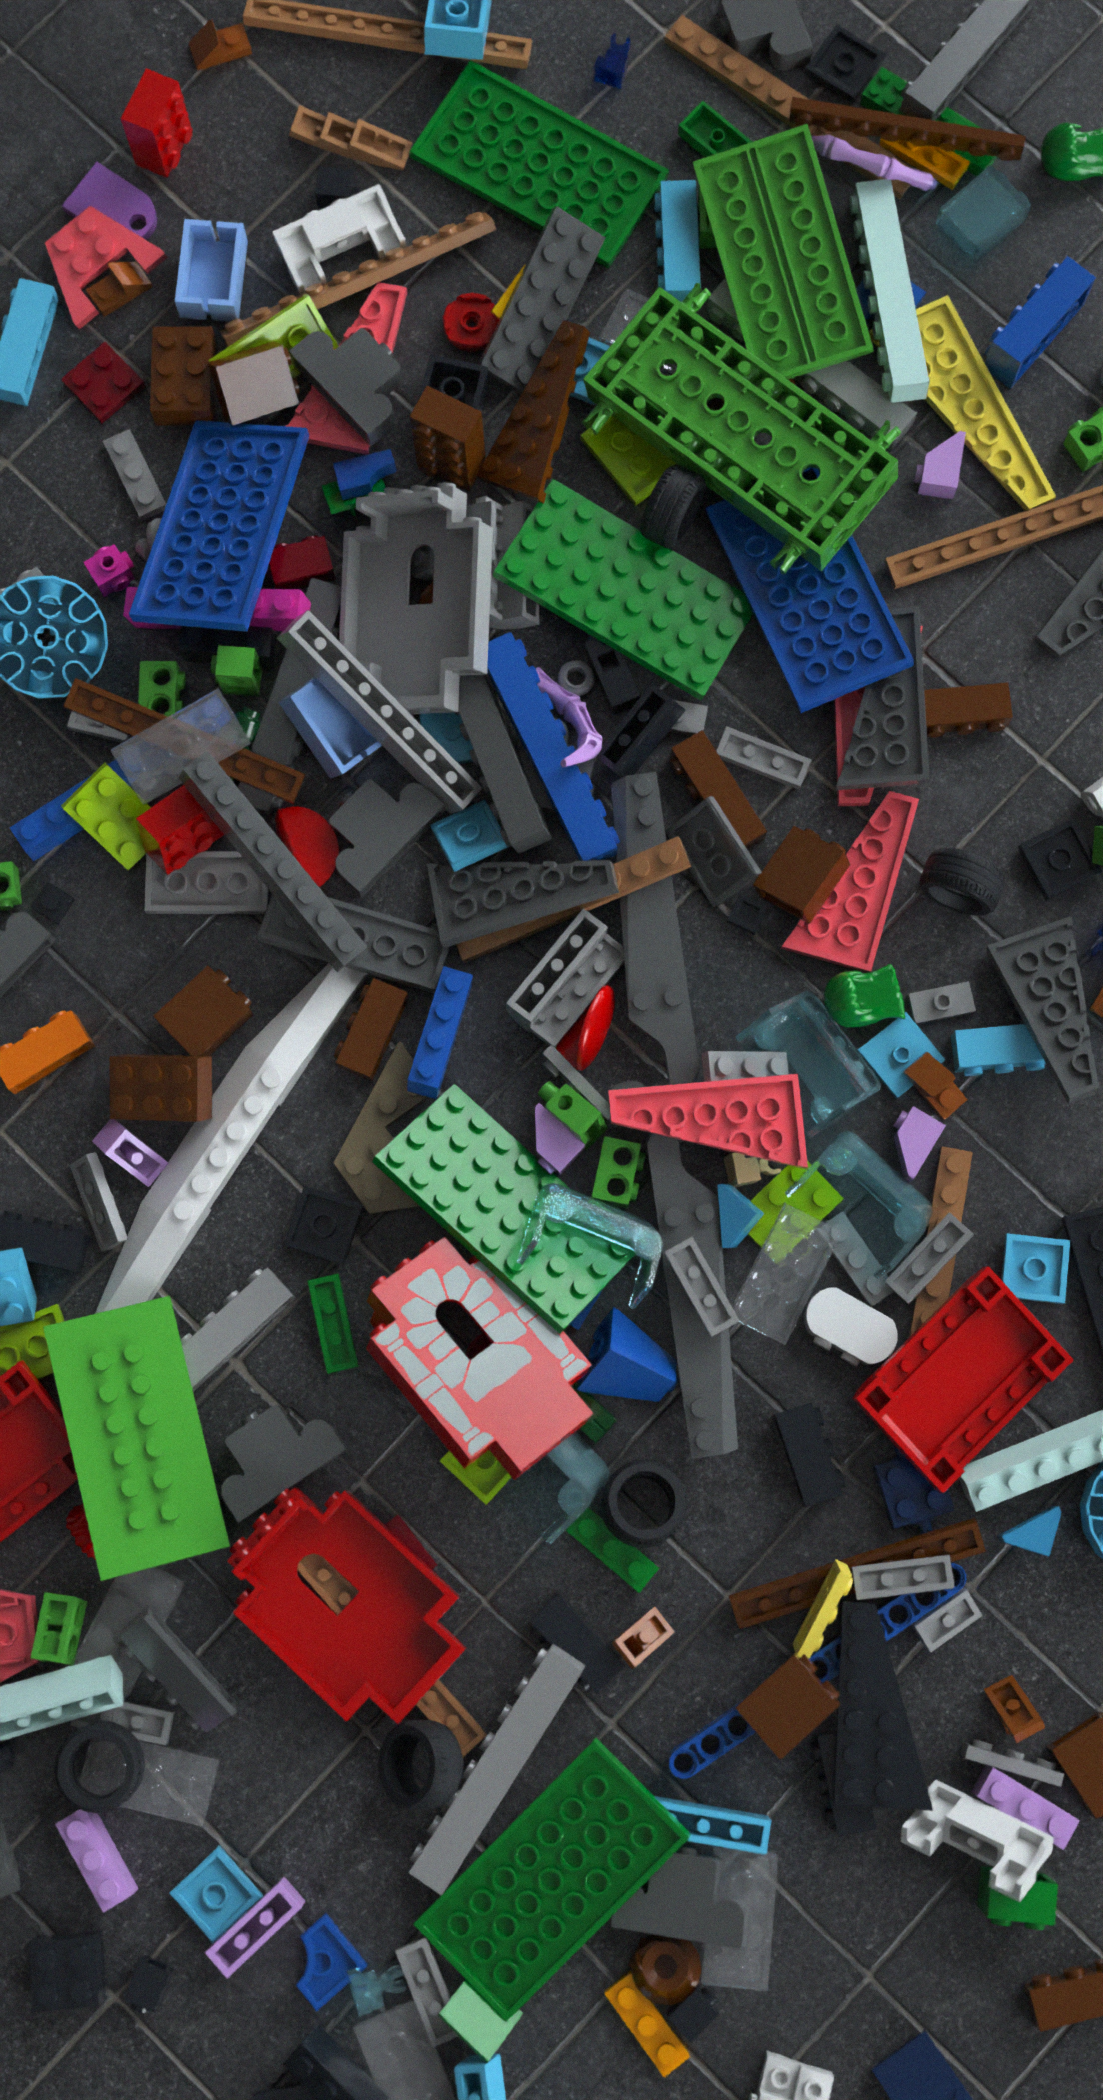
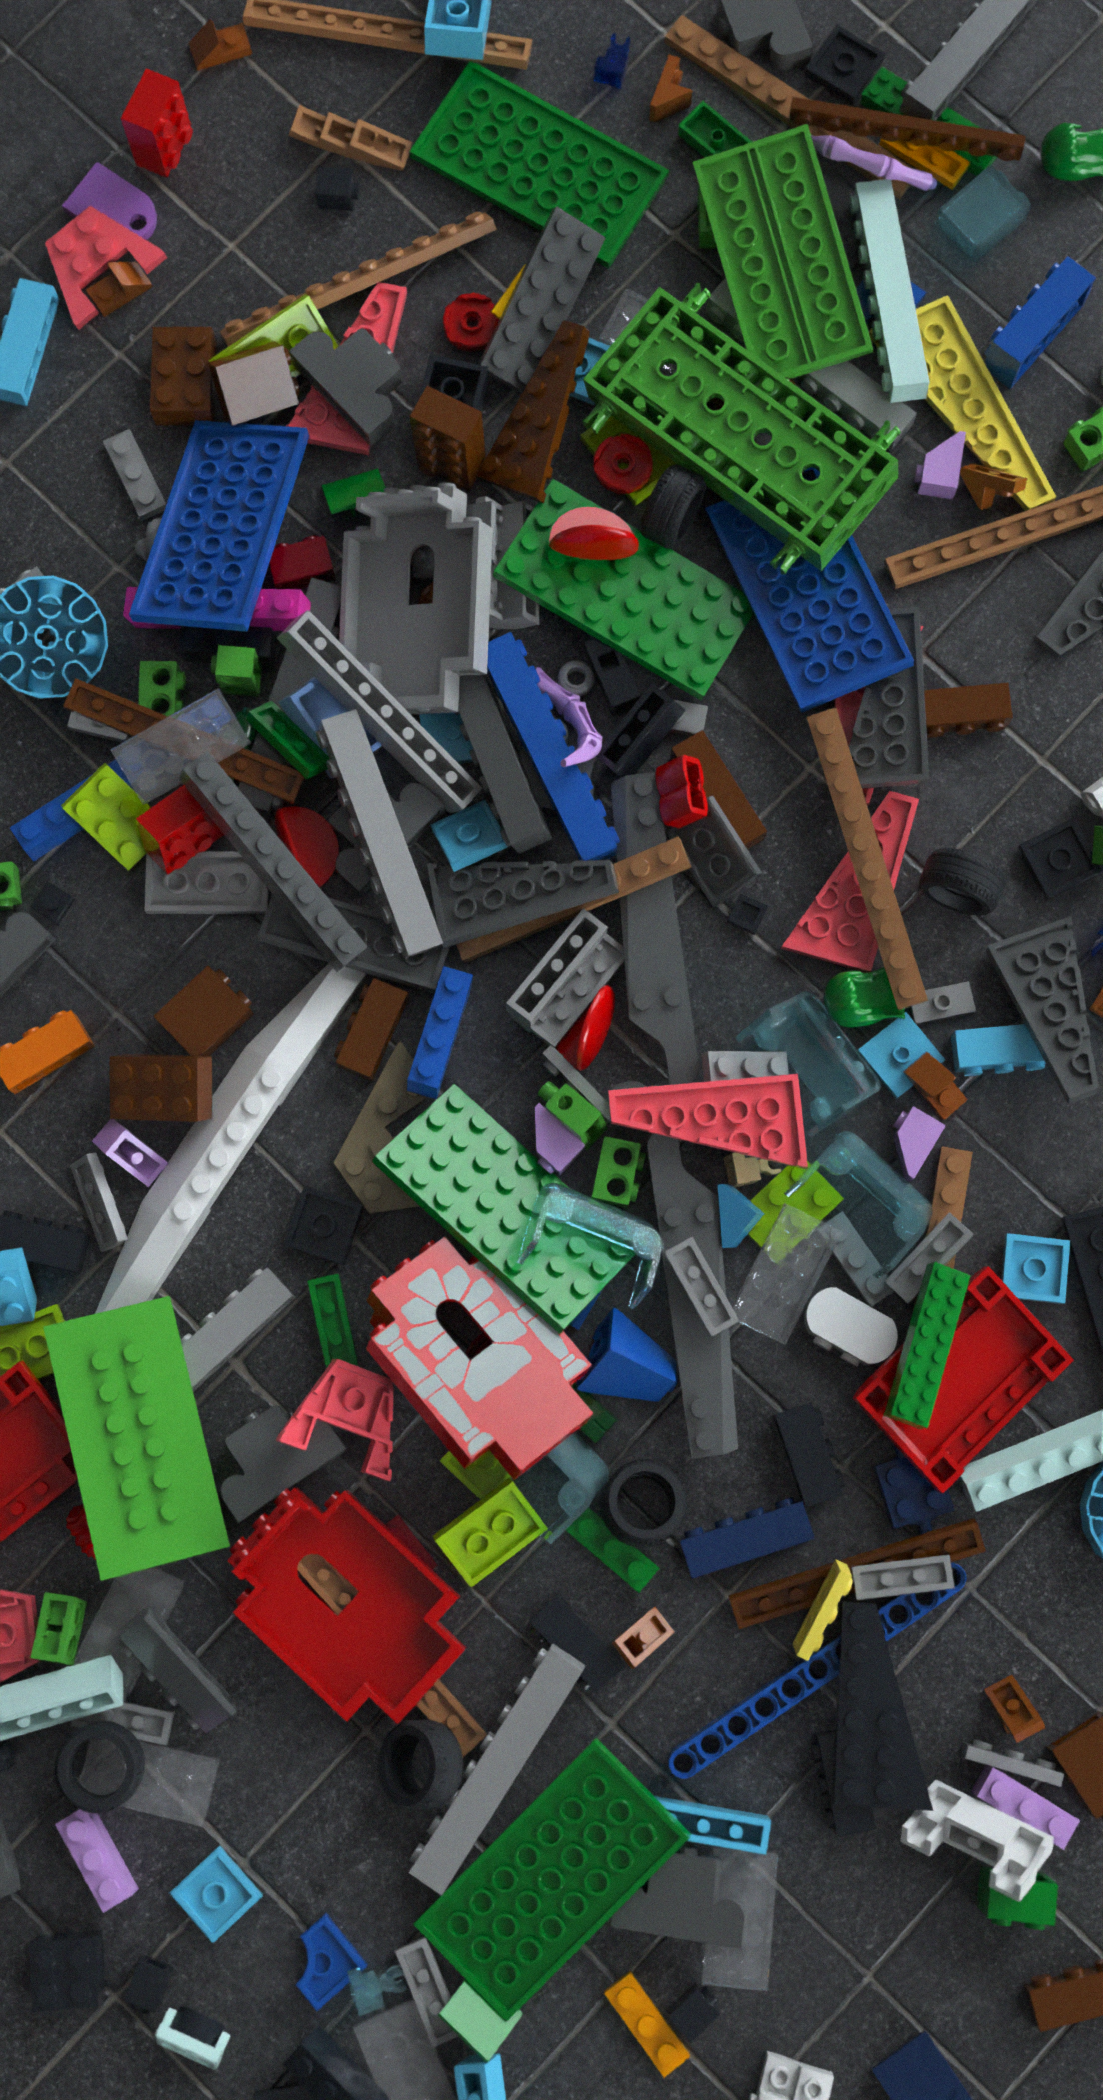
dark red plate [61,341,146,424] -> none
dark pink brick [83,544,135,597] -> none
light blue piece [175,219,248,322] -> none
lavender brick [205,1877,306,1978] -> none
white bracket [272,184,406,295] -> none
blue tile [333,449,397,500] -> none
reddish brown piece [628,1934,701,2005] -> none
medium azure brick [654,180,701,302] -> none
light grey plate [716,726,812,790] -> none
reddish brown brick [736,1652,840,1760] -> none
reddish brown brick [753,826,850,924] -> none
light grey plate [911,1587,982,1653] -> none
dark azure slope [997,1506,1062,1556] -> none
none -> piece [155,2006,230,2070]
none -> green plate [246,700,330,779]
none -> coral wing [276,1359,394,1481]
none -> light grey brick [316,709,443,959]
none -> lime plate [432,1477,548,1587]
none -> red piece [549,507,639,560]
none -> red plate [594,434,653,494]
none -> dark orange slope [649,54,693,122]
none -> red brick [655,755,708,828]
none -> dark blue brick [679,1497,815,1579]
none -> medium nougat plate [807,707,928,1010]
none -> green piece [884,1262,971,1429]
none -> dark orange slope [960,464,1027,510]

